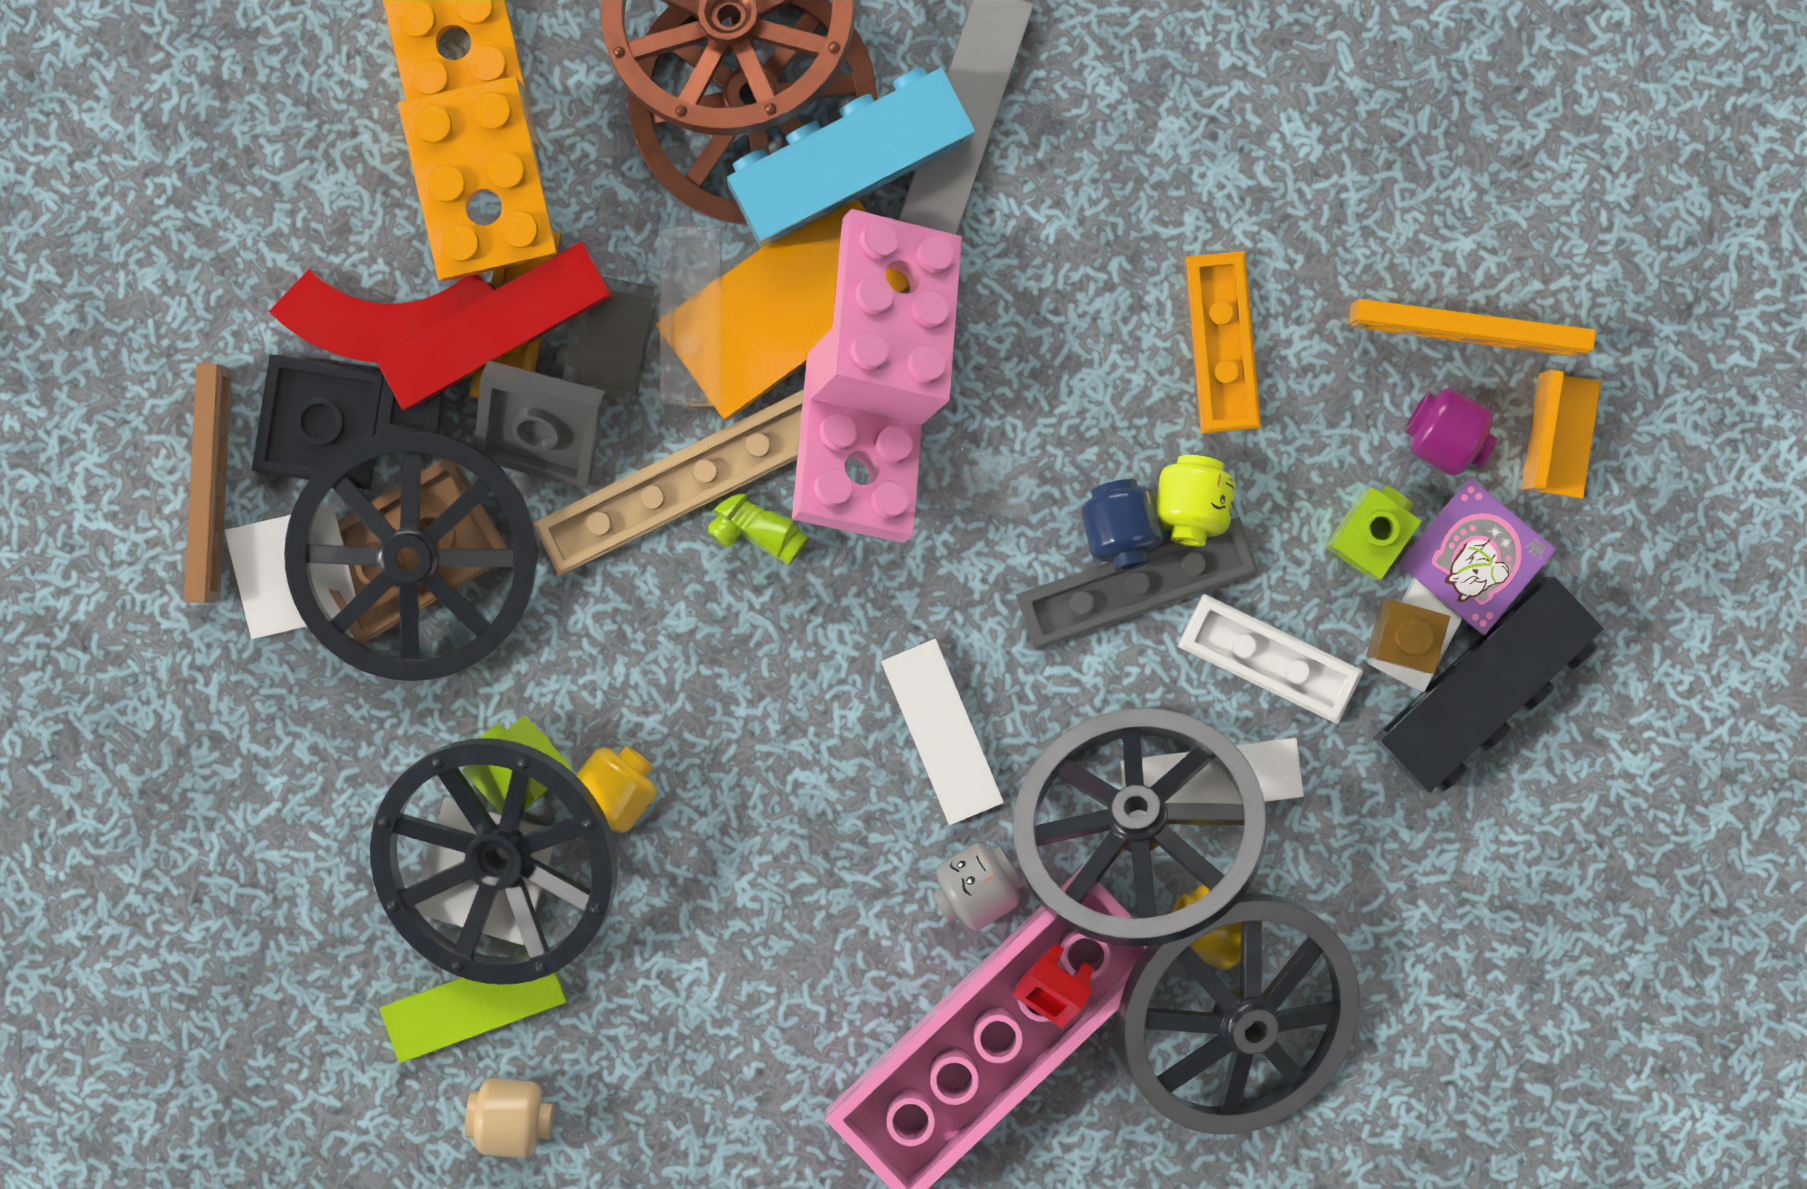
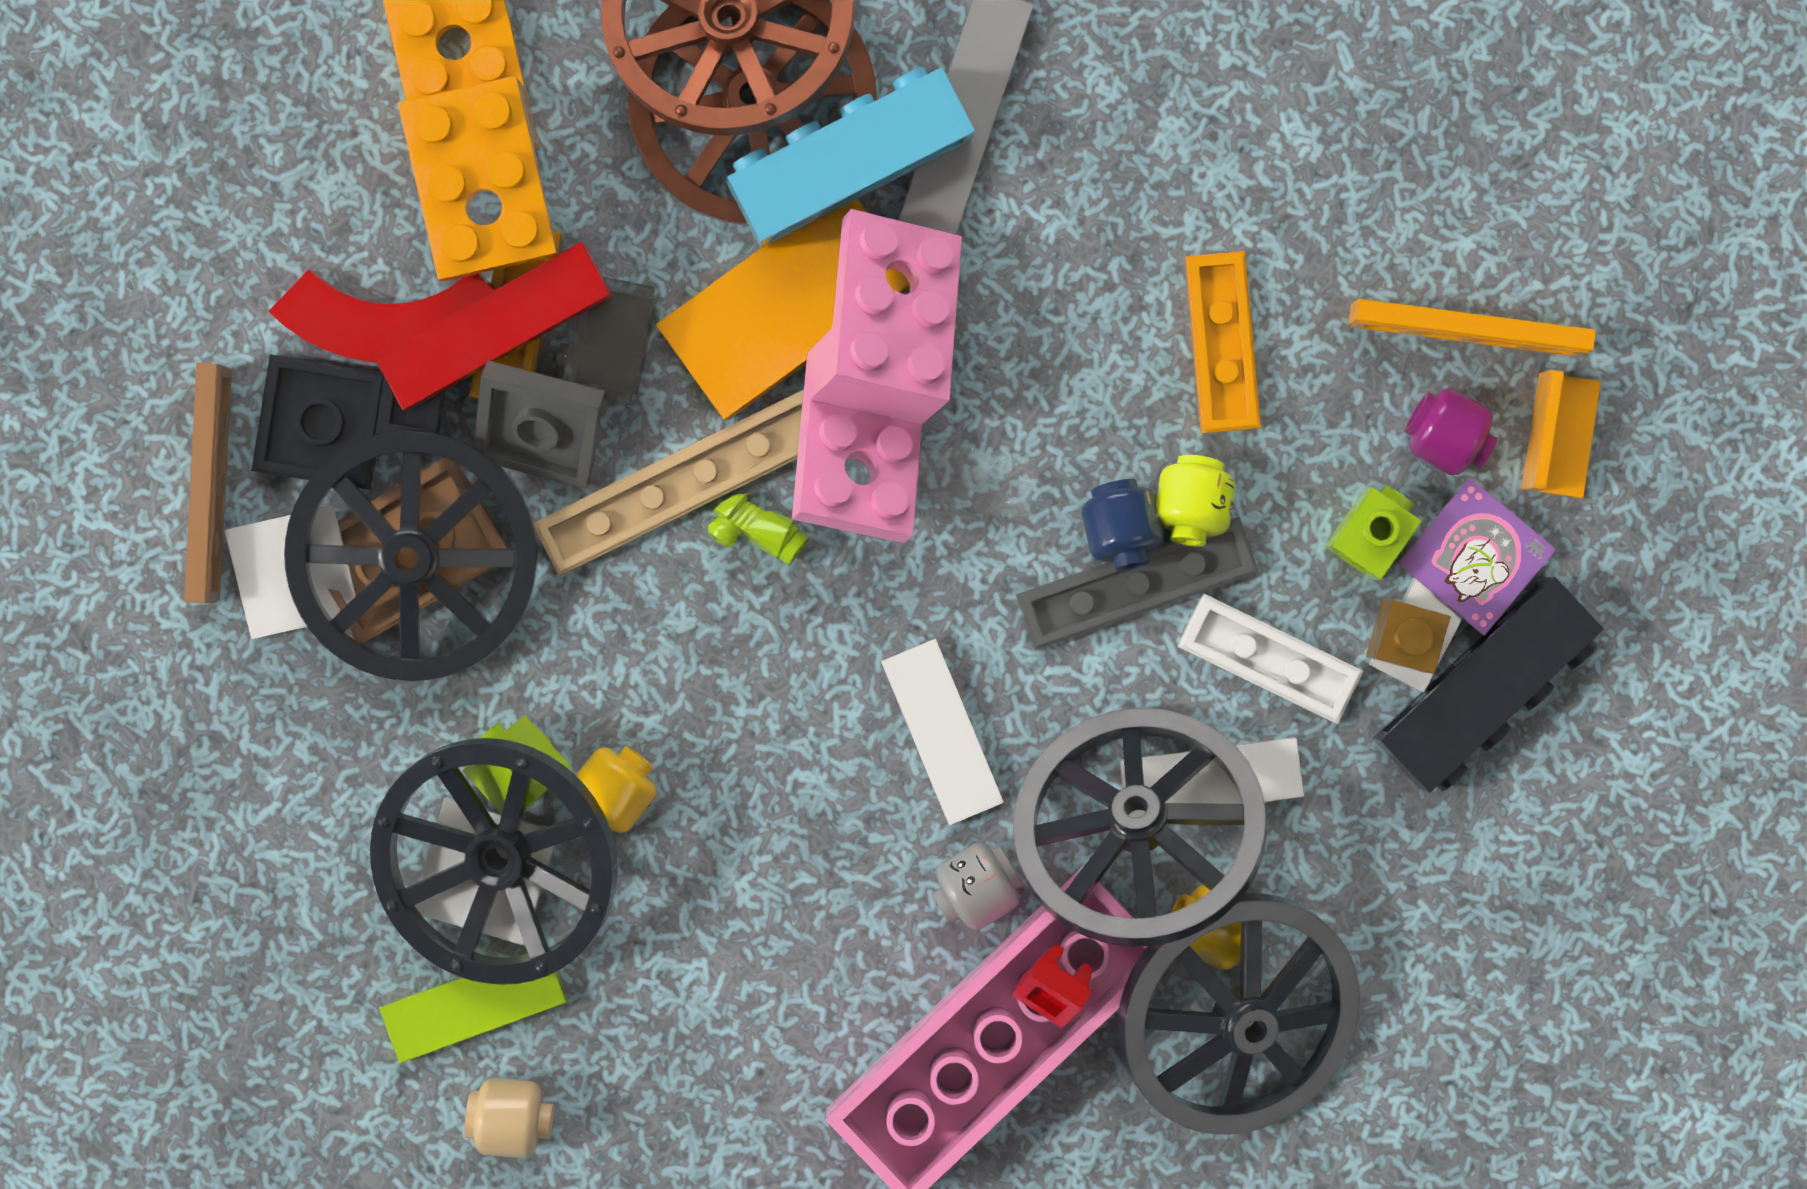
clear tile [660,226,722,407] -> none

